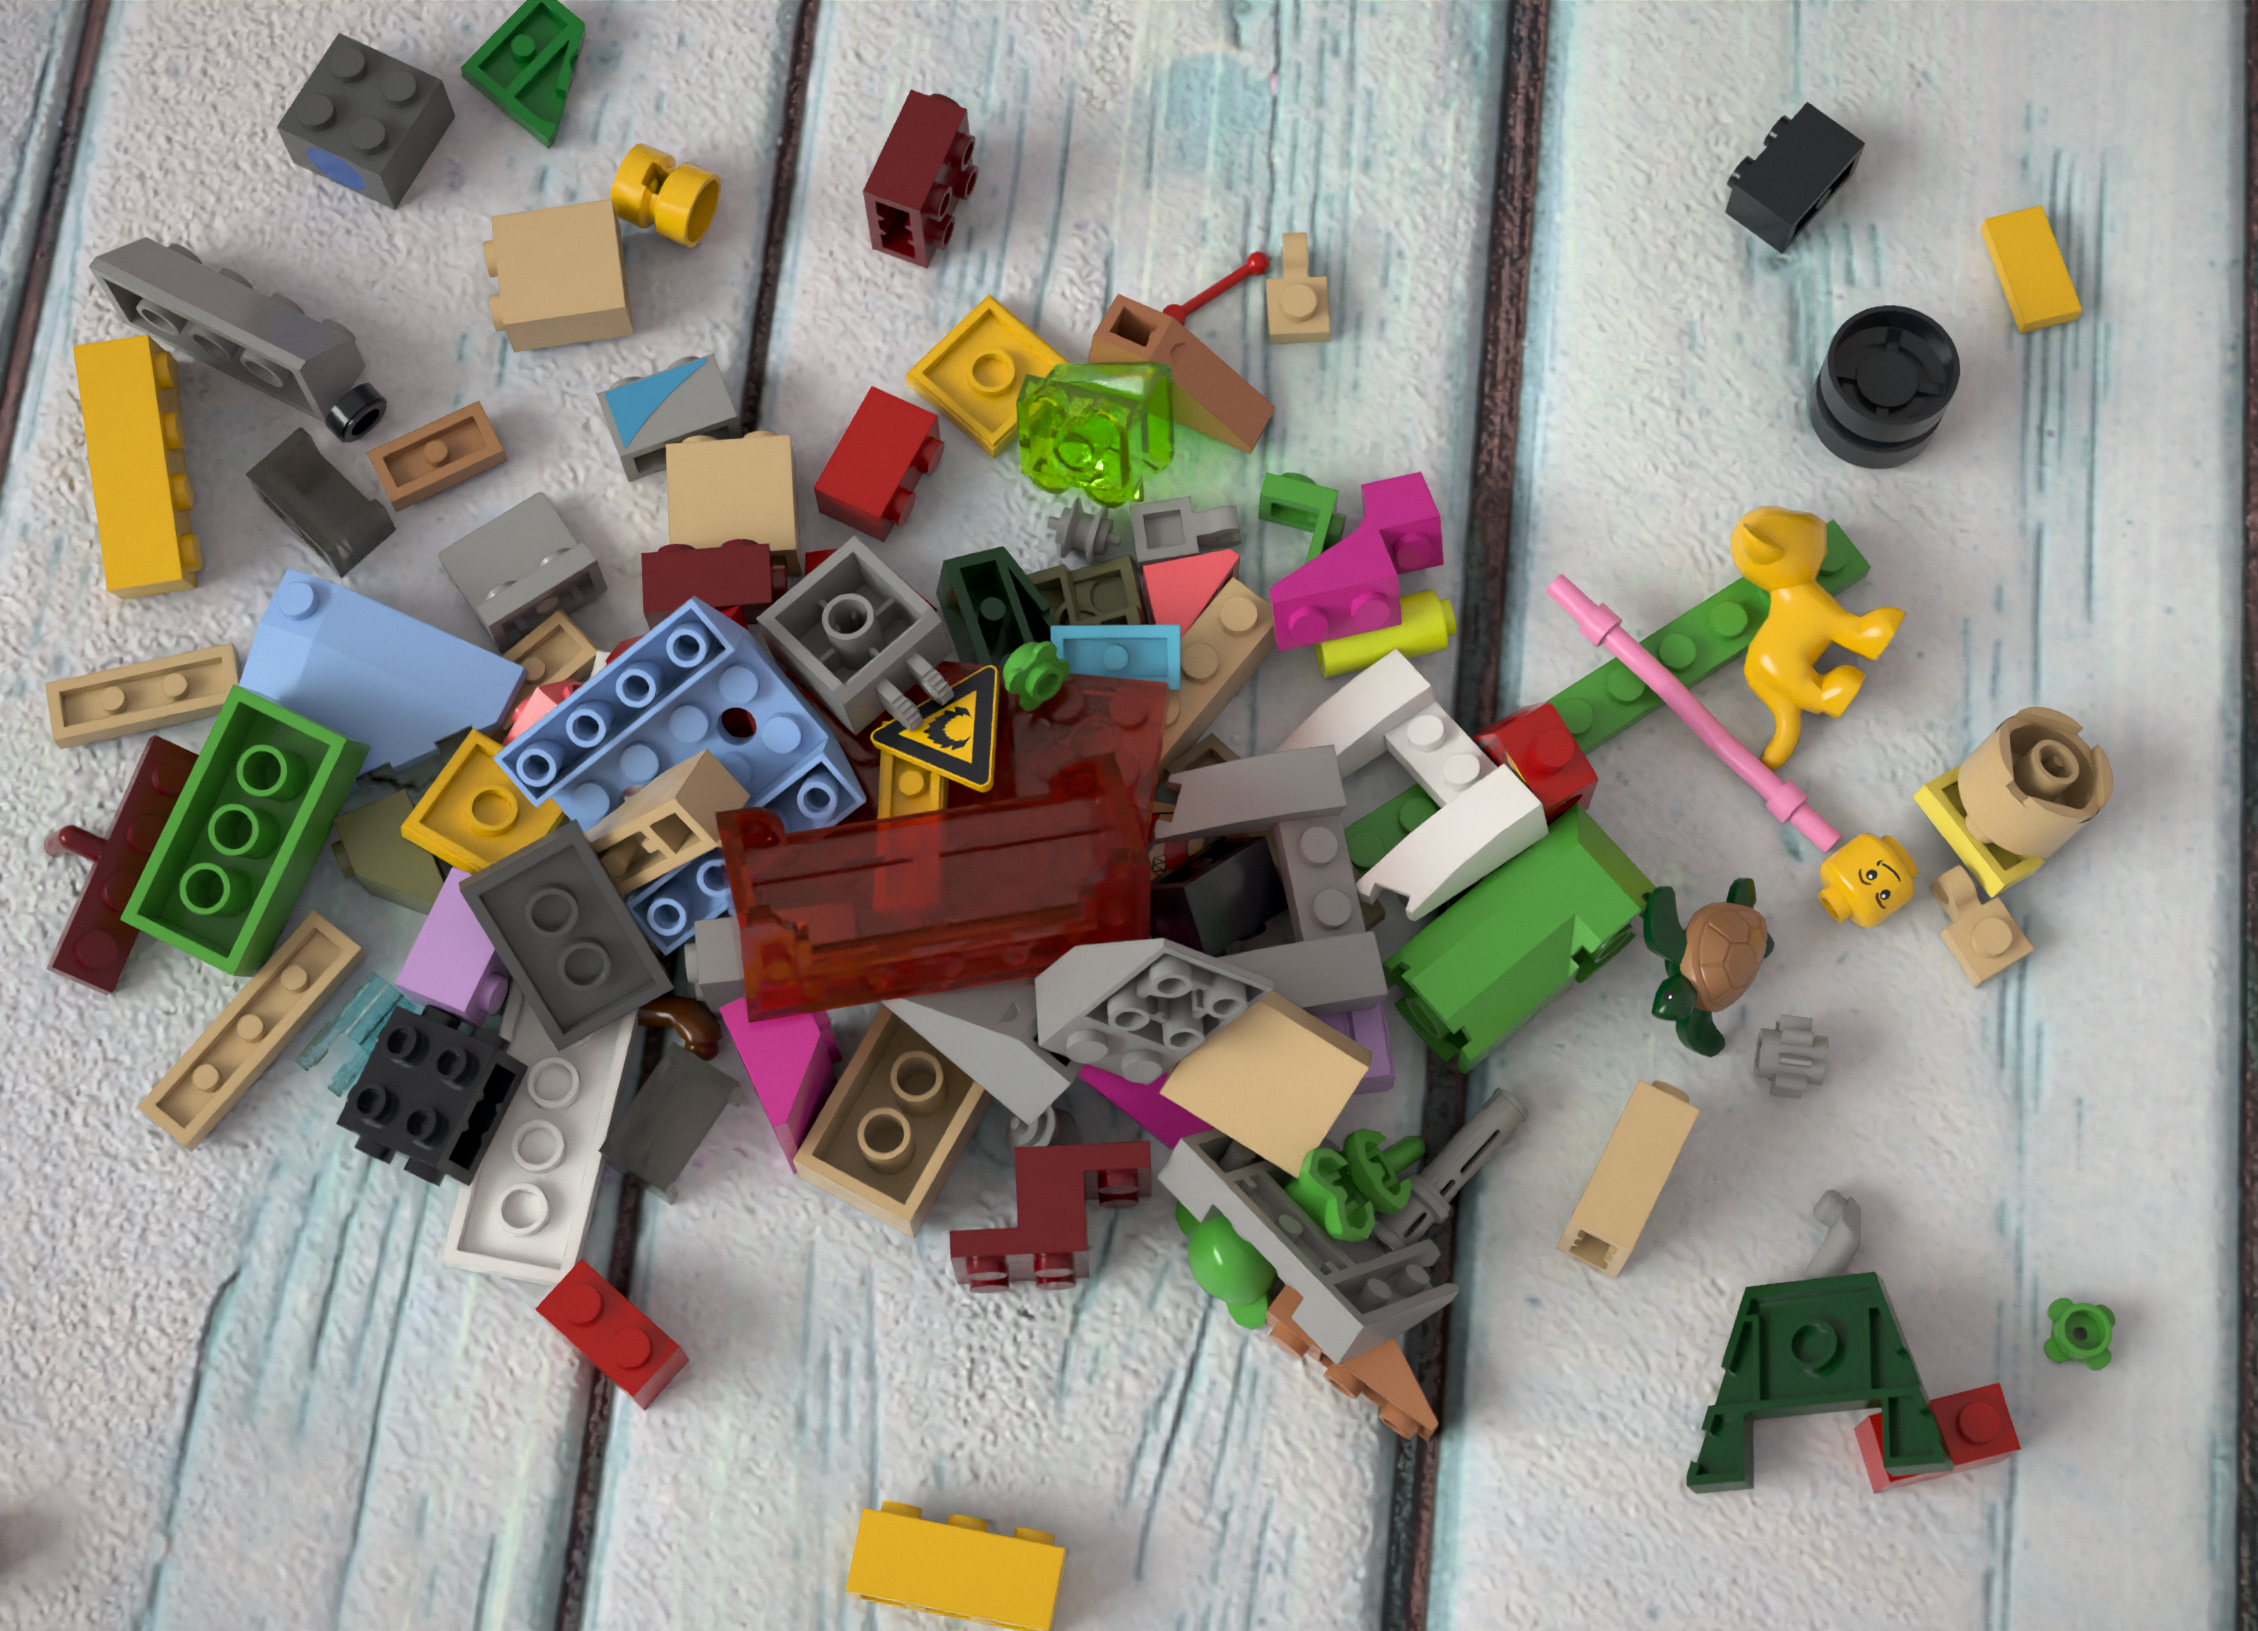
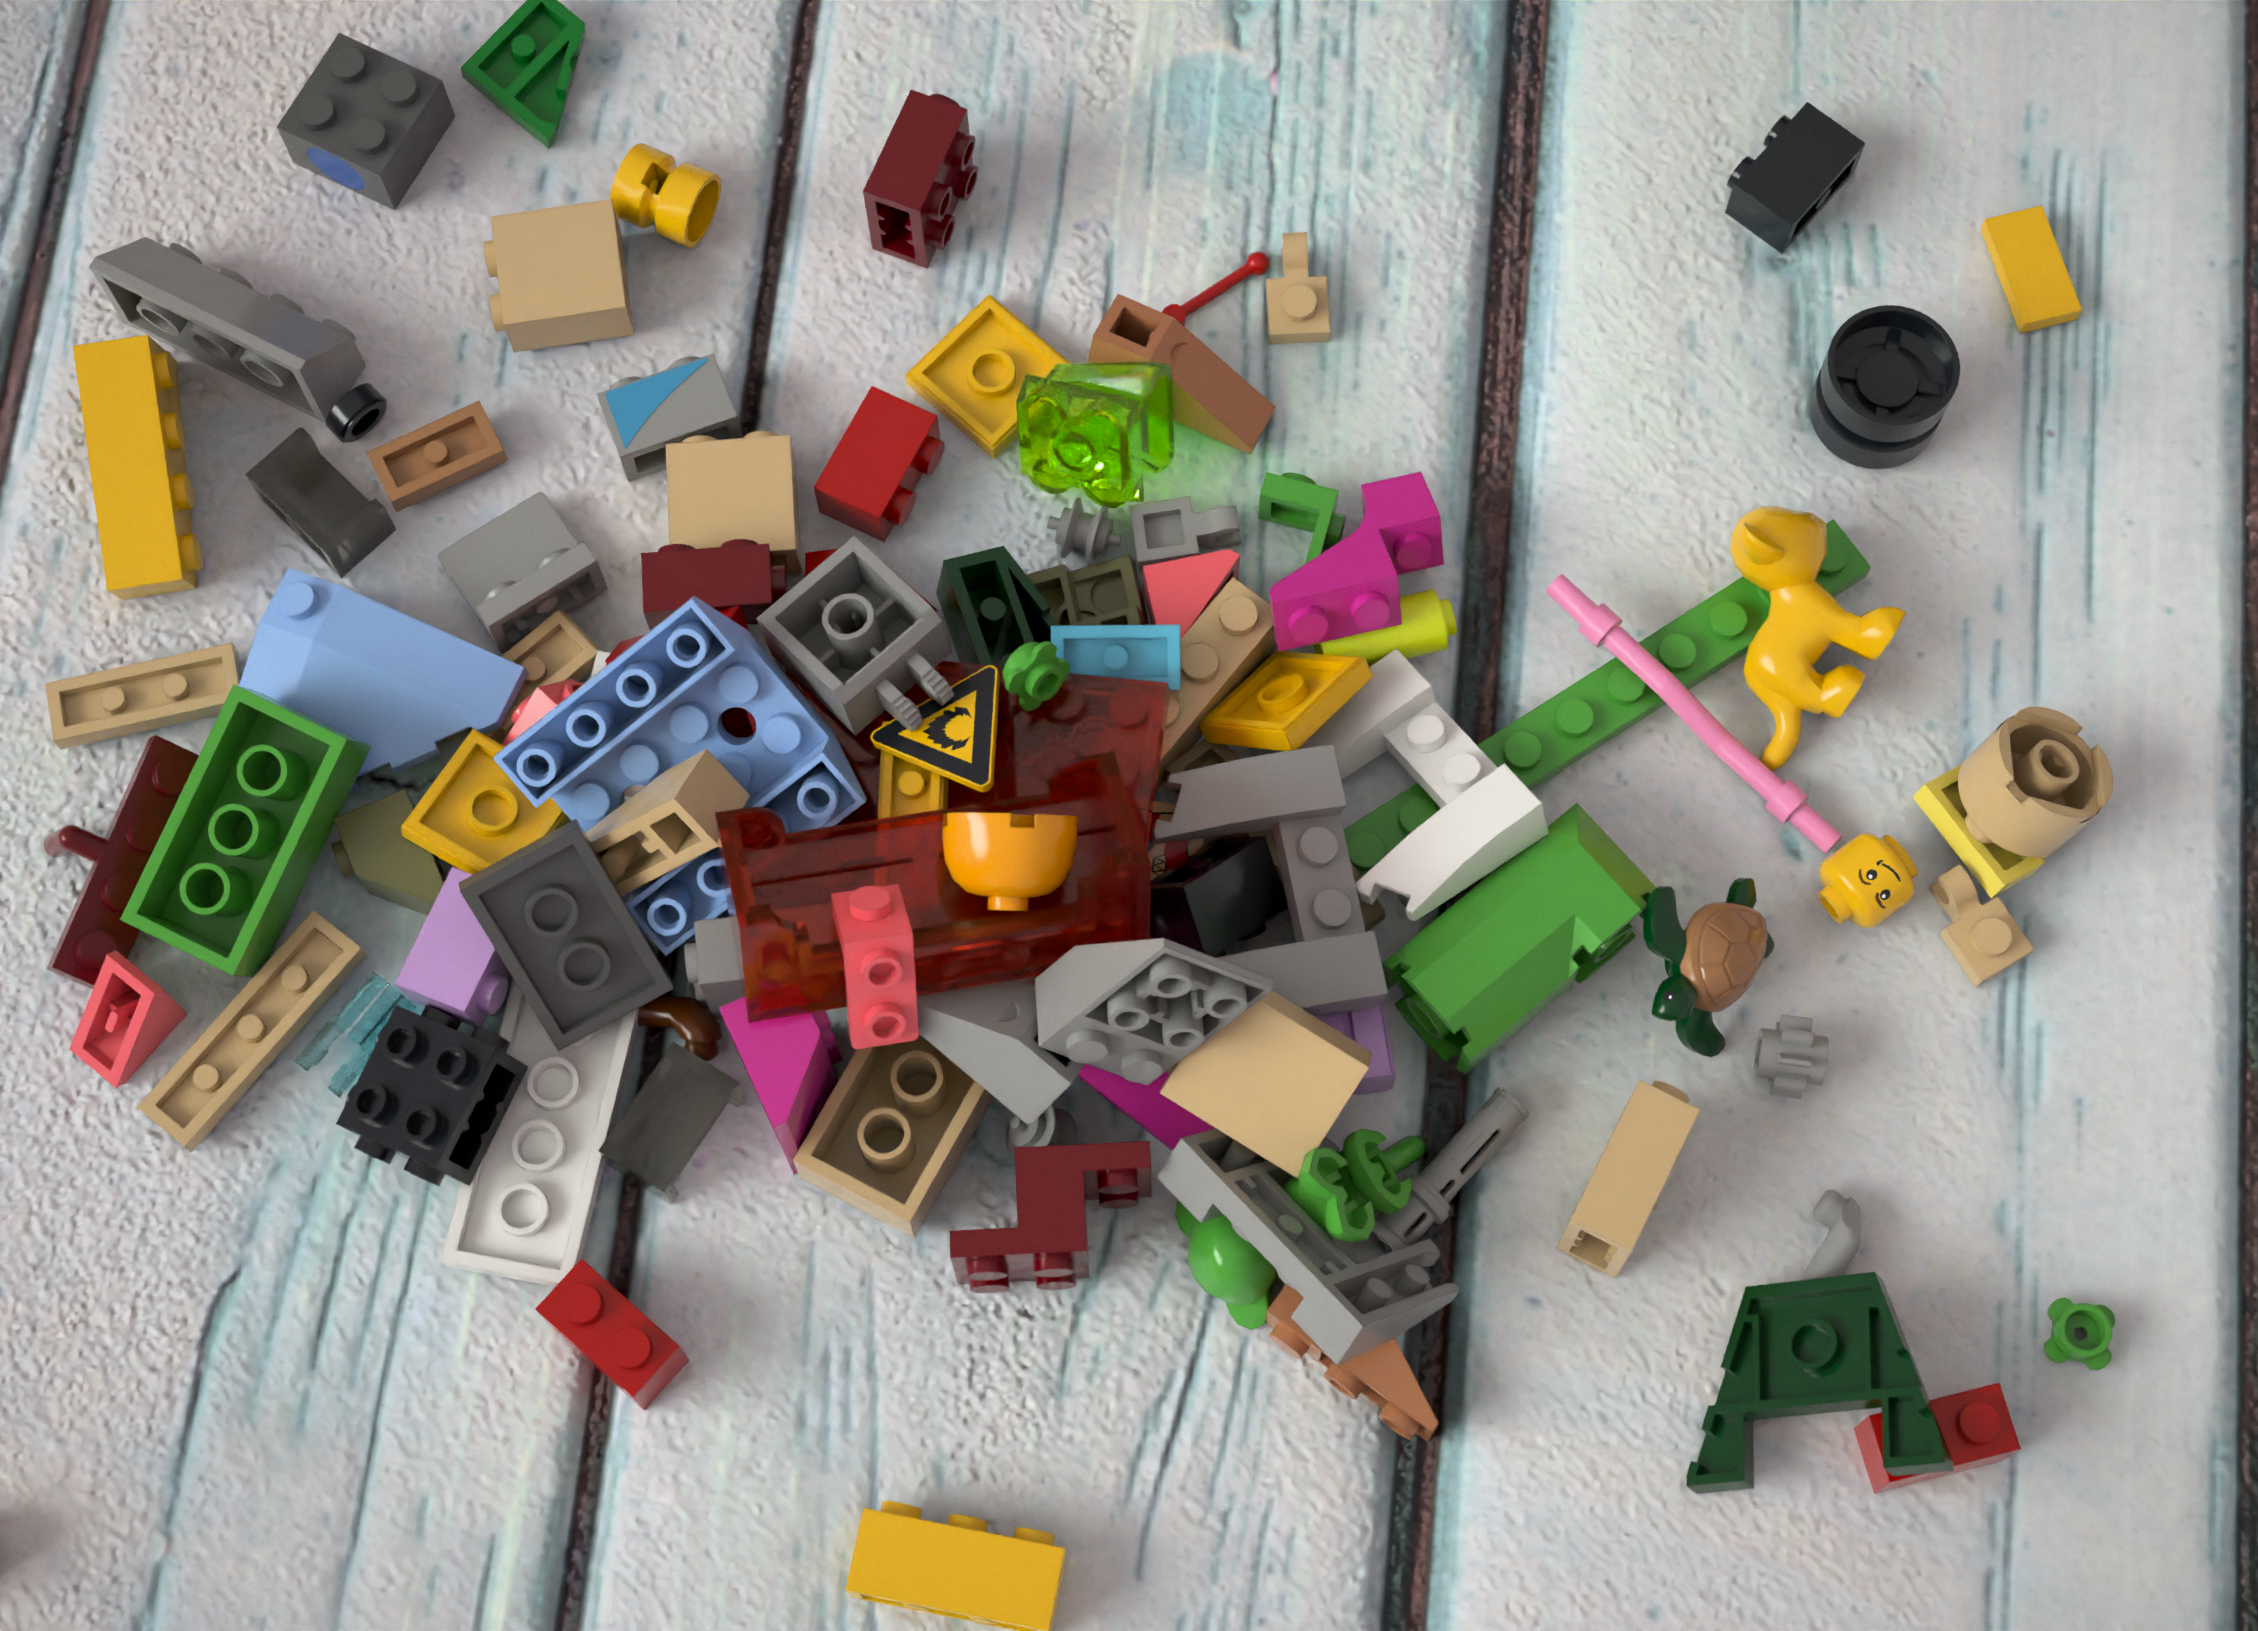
red torso [1471,701,1598,827] -> none
none -> coral slope [69,950,187,1088]
none -> coral bracket [831,884,919,1049]
none -> light orange cylinder [942,813,1077,911]
none -> yellow tile [1199,651,1373,751]

